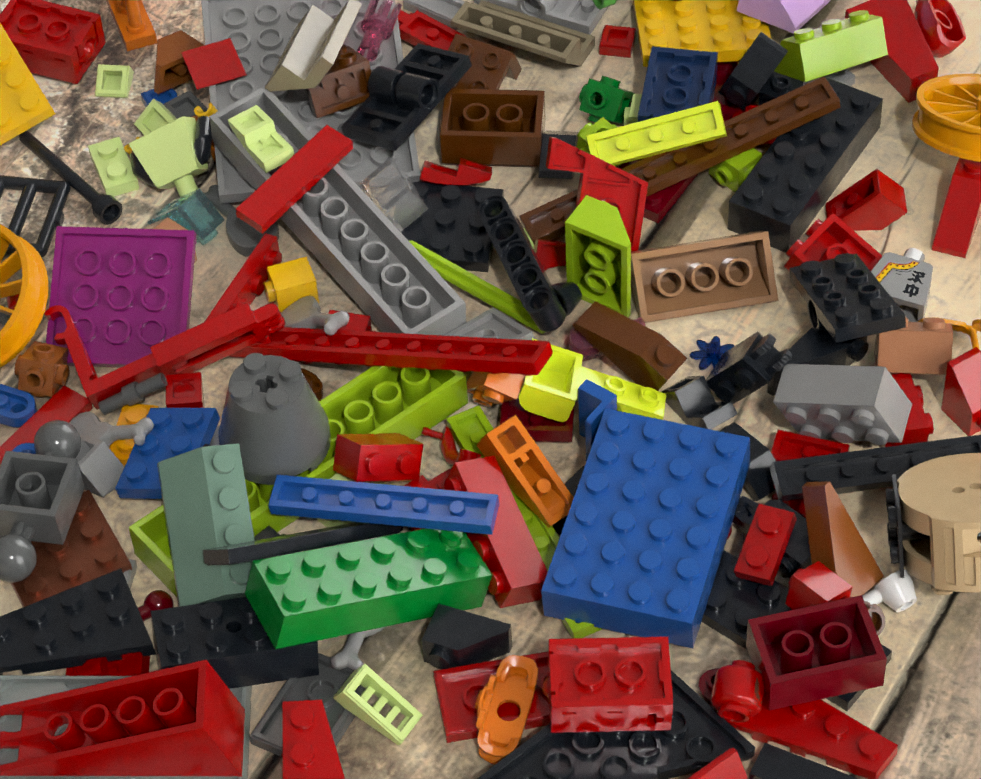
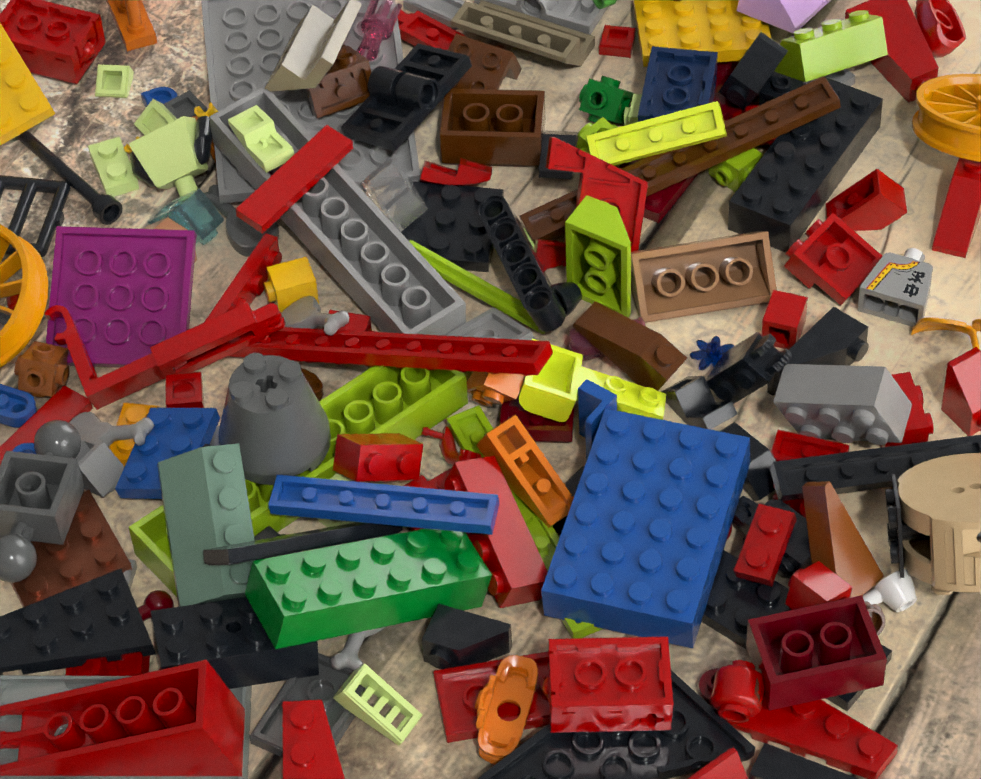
dark grey bar [99,373,168,415] -> none
dark orange slope [154,30,204,94] -> none
red sticker [181,38,247,90] -> none
black plate [789,253,906,343] -> none
nougat slope [874,317,953,375] -> none
none -> red brick [762,290,808,350]

